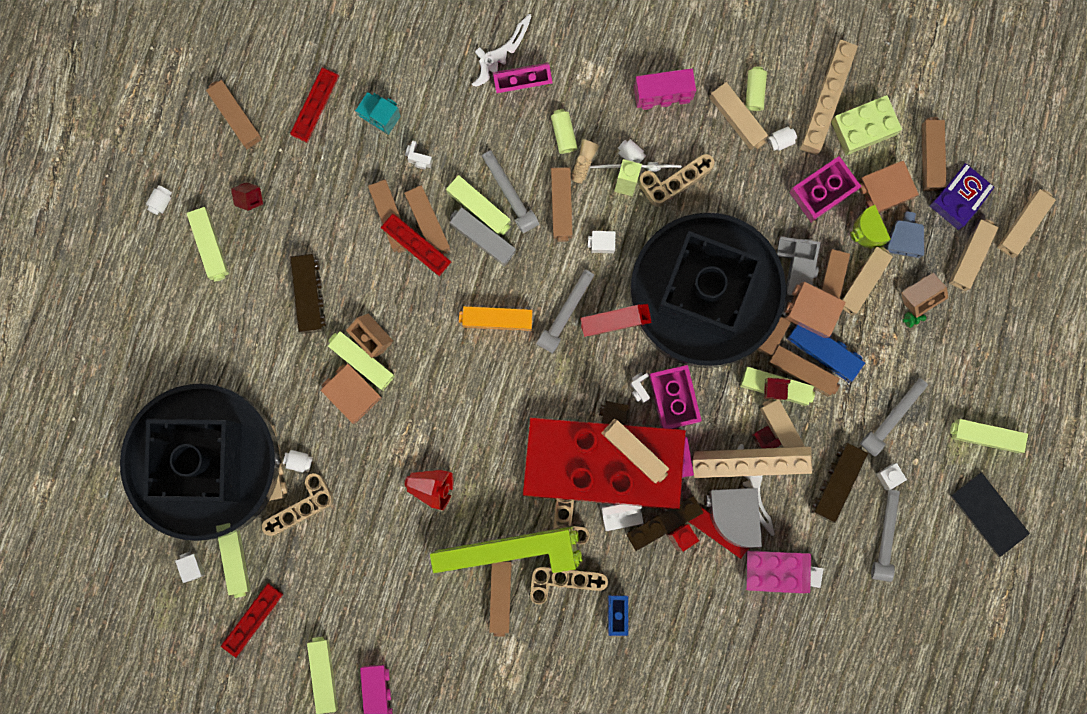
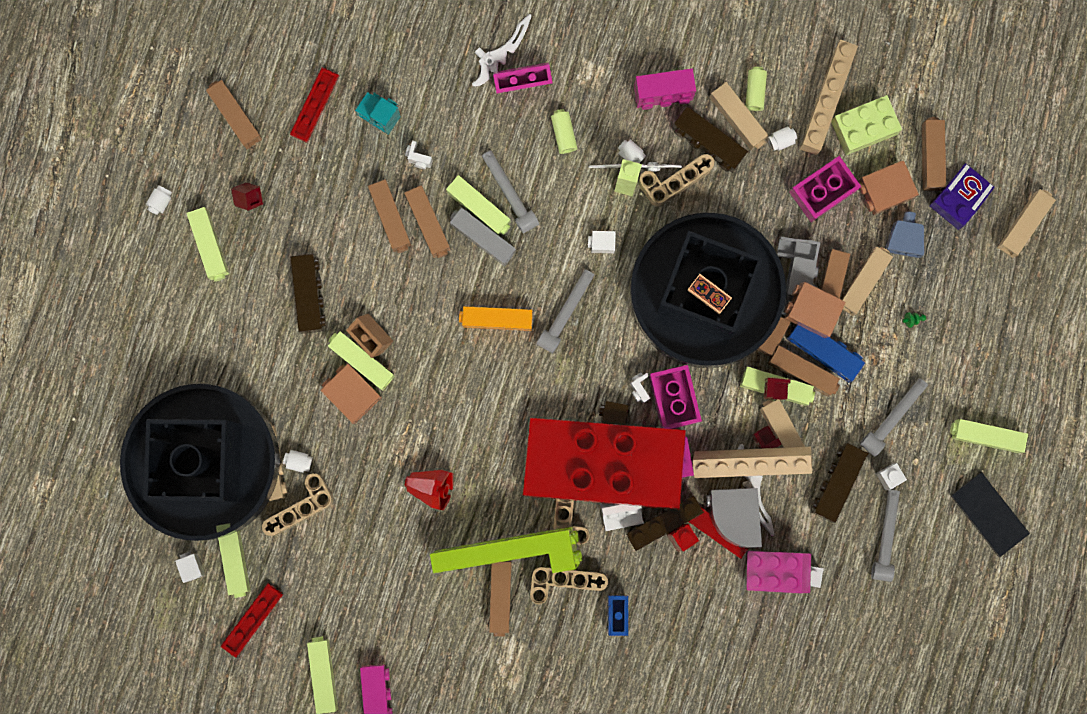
red tile [380,213,452,277] -> none
medium nougat brick [551,168,572,242] -> none
tan piece [571,139,599,184] -> none
brick [581,304,652,337] -> none
tan brick [601,419,669,483] -> none
lime brick [850,205,891,249] -> none
medium nougat brick [901,273,948,318] -> none
tan brick [949,219,999,291] -> none
none -> dark brown brick [672,106,748,173]
none -> tile [687,274,732,314]

